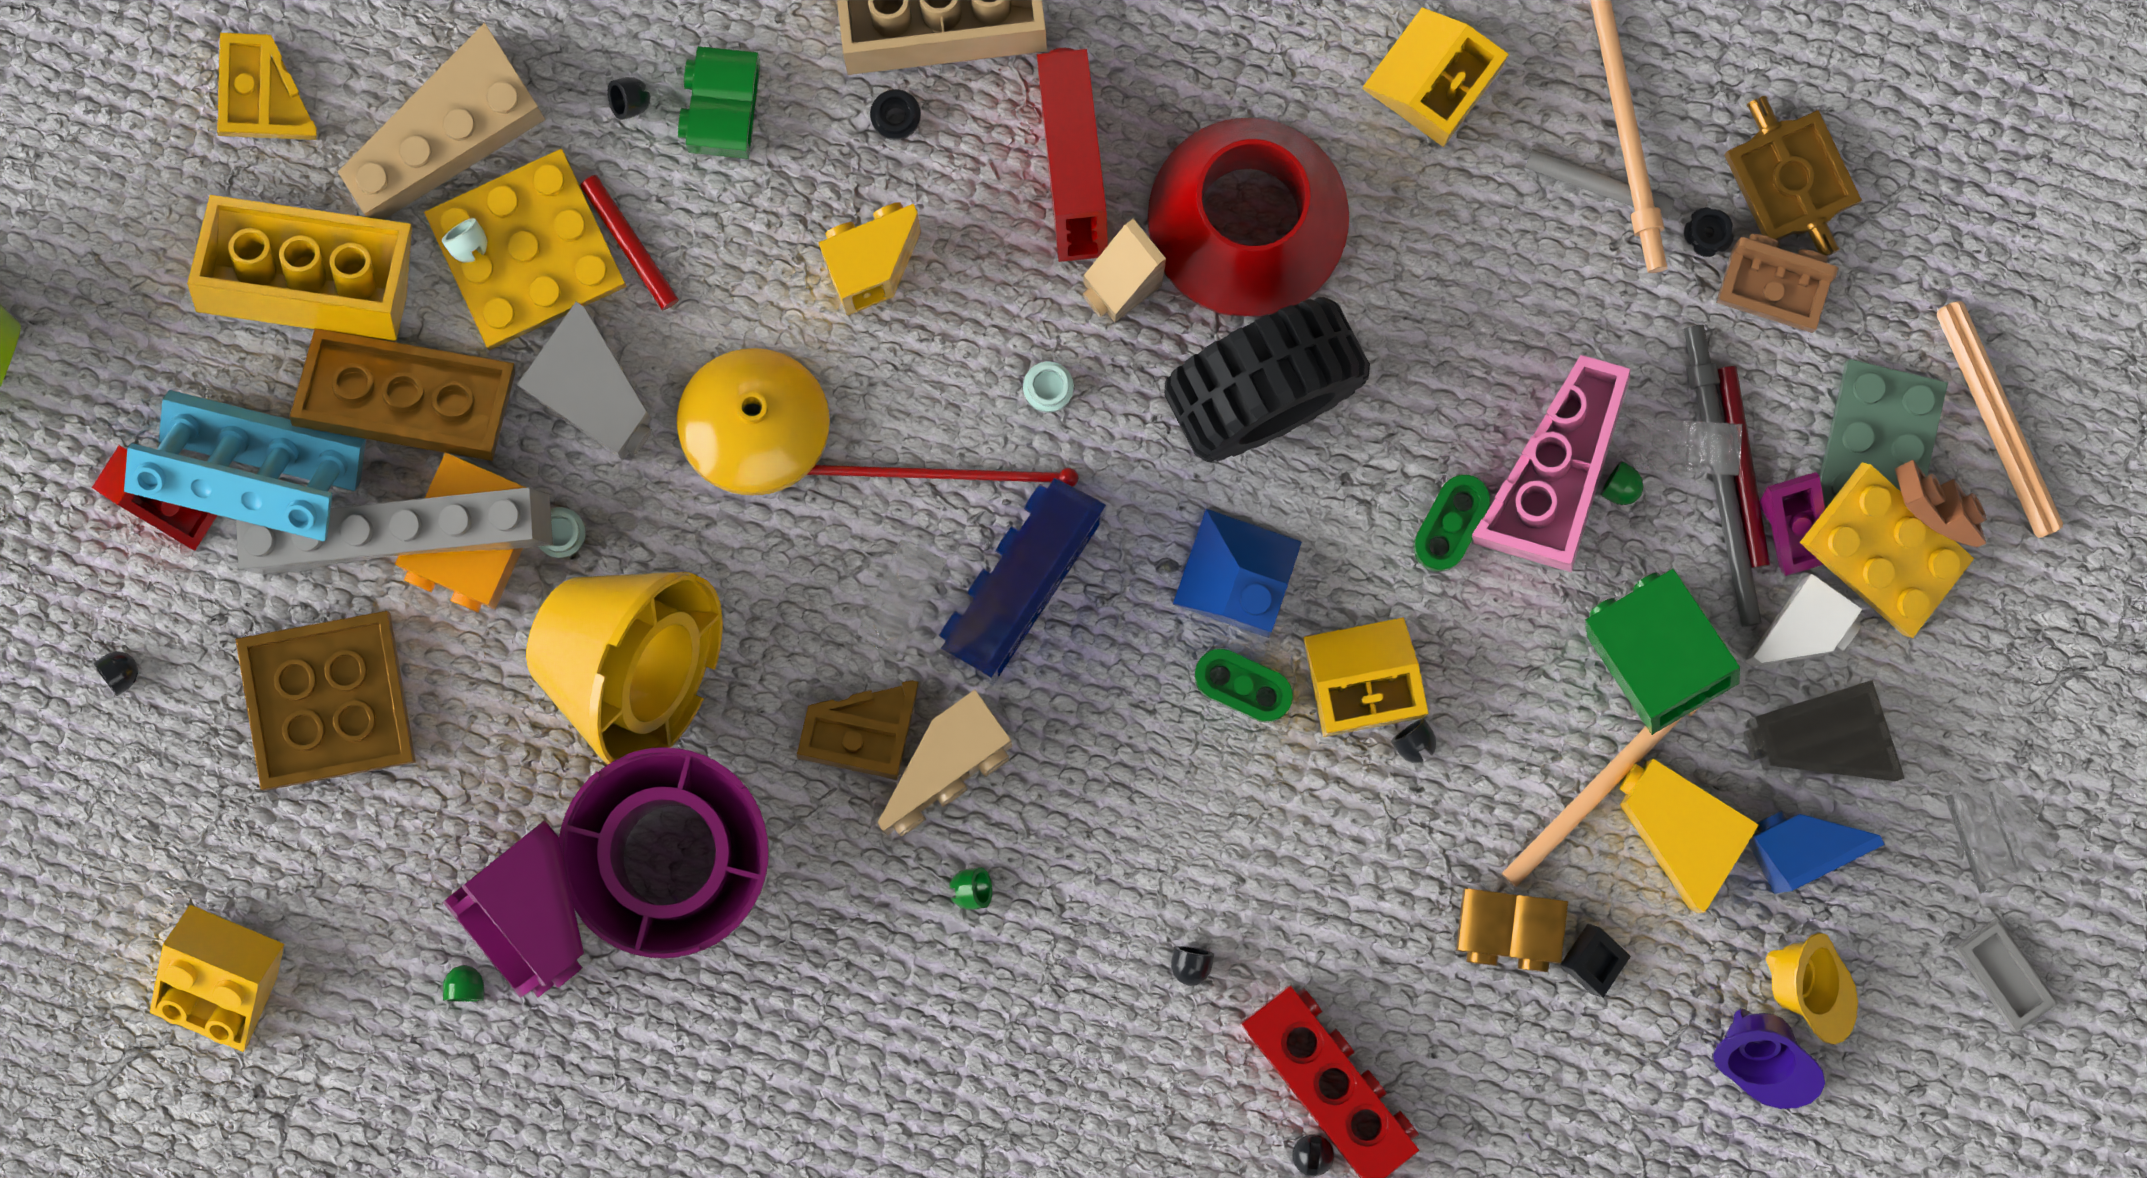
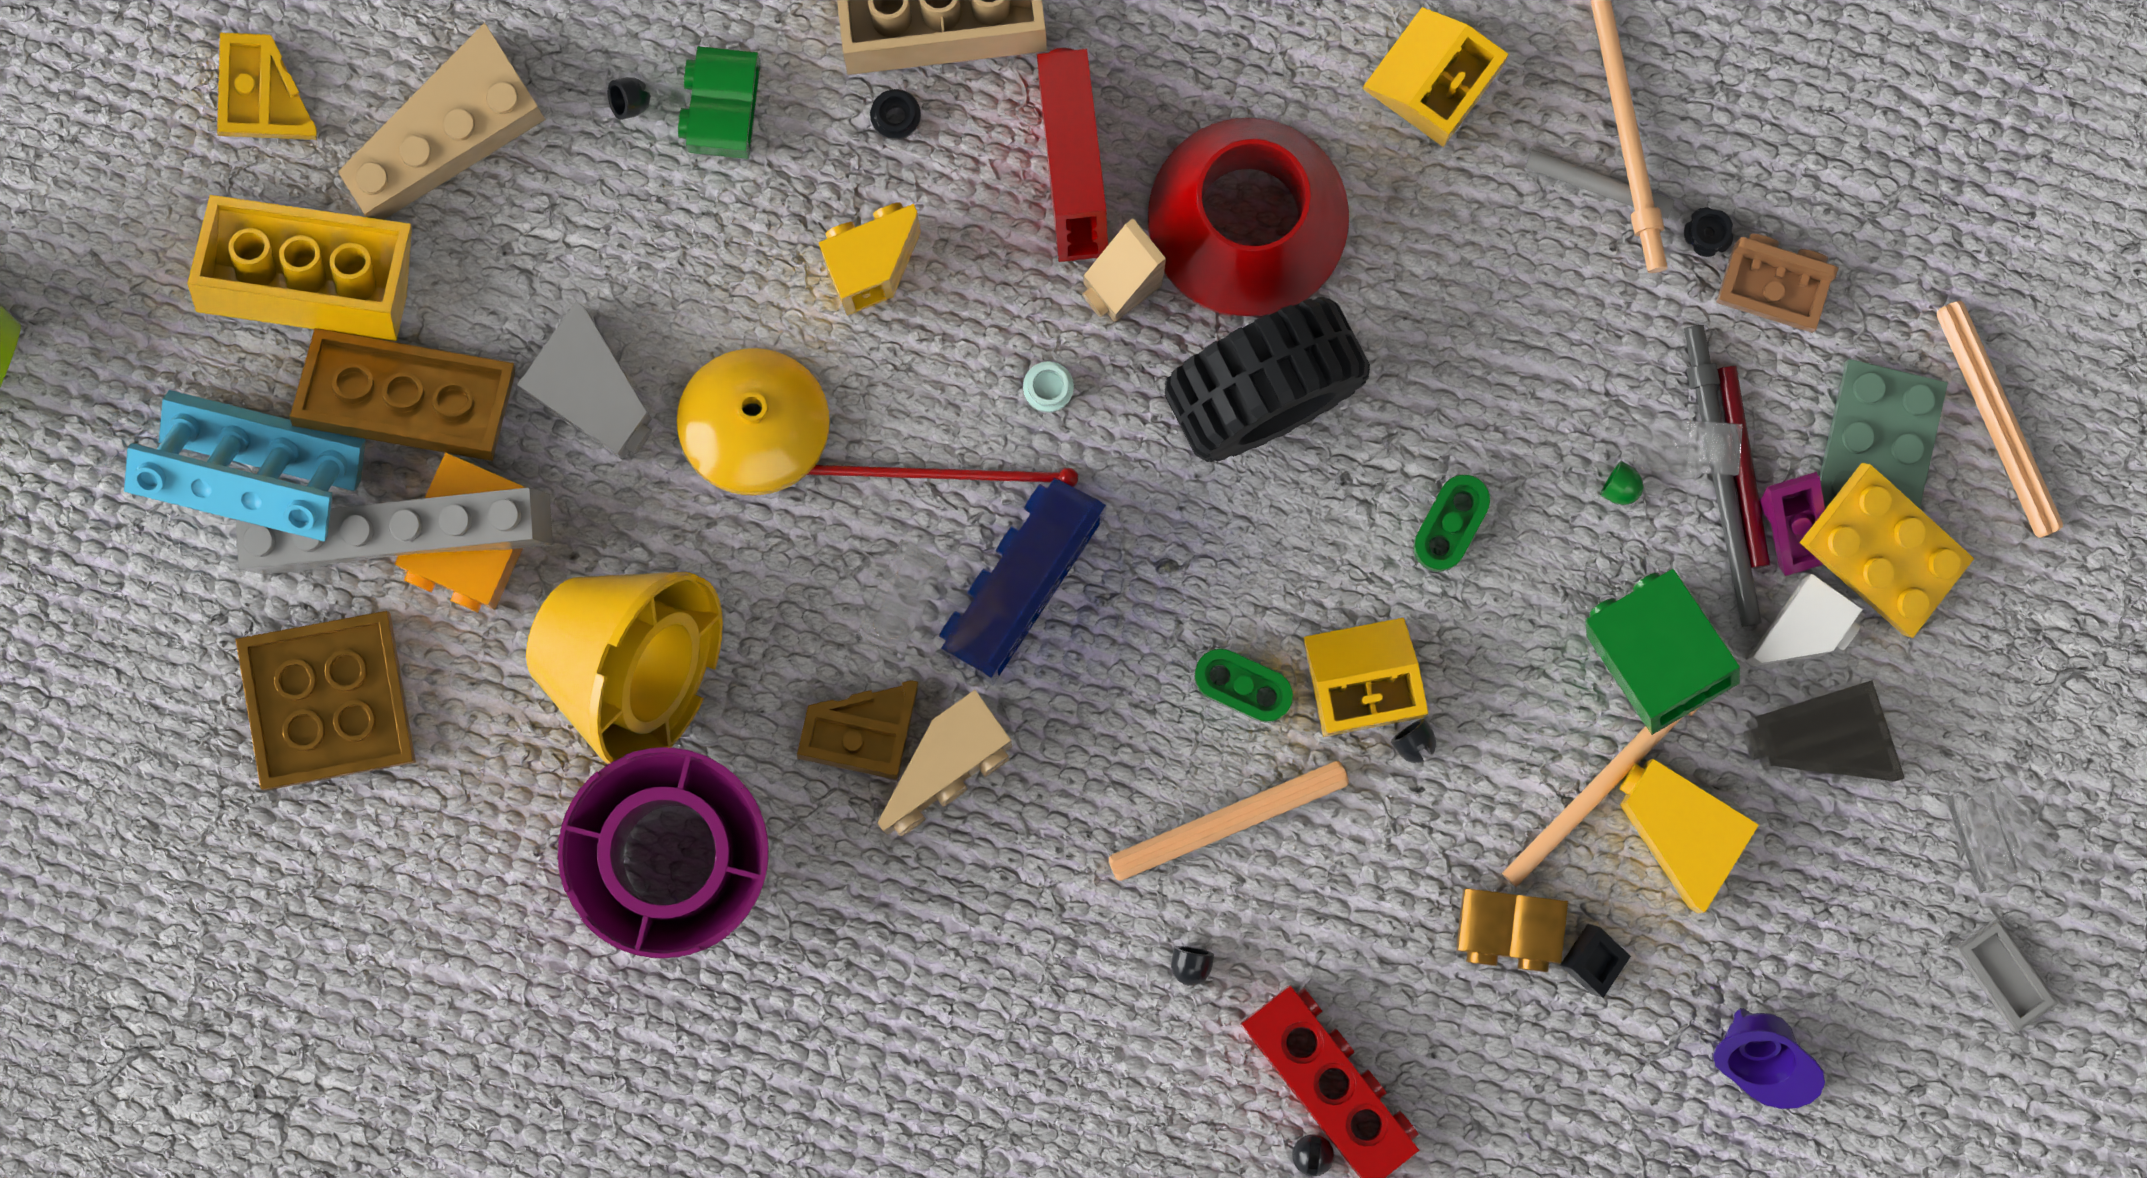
red slope [92,445,218,551] -> none
black hinge [93,651,138,696] -> none
yellow slope [149,905,285,1052] -> none
yellow plate [424,148,627,351] -> none
light aqua hinge [442,218,488,263] -> none
magenta windscreen [442,820,584,998] -> none
green hinge [443,965,484,1002] -> none
light aqua plate [538,507,586,559] -> none
red bar [580,175,679,311] -> none
green hinge [949,867,993,910] -> none
blue slope [1173,509,1302,638] -> none
bright pink wedge [1472,355,1630,572] -> none
pearl gold plate [1724,95,1862,256] -> none
blue slope [1748,810,1885,894] -> none
yellow piece [1766,932,1858,1045] -> none
nougat slope [1895,460,1987,548] -> none
none -> light nougat axle [1108,761,1349,881]

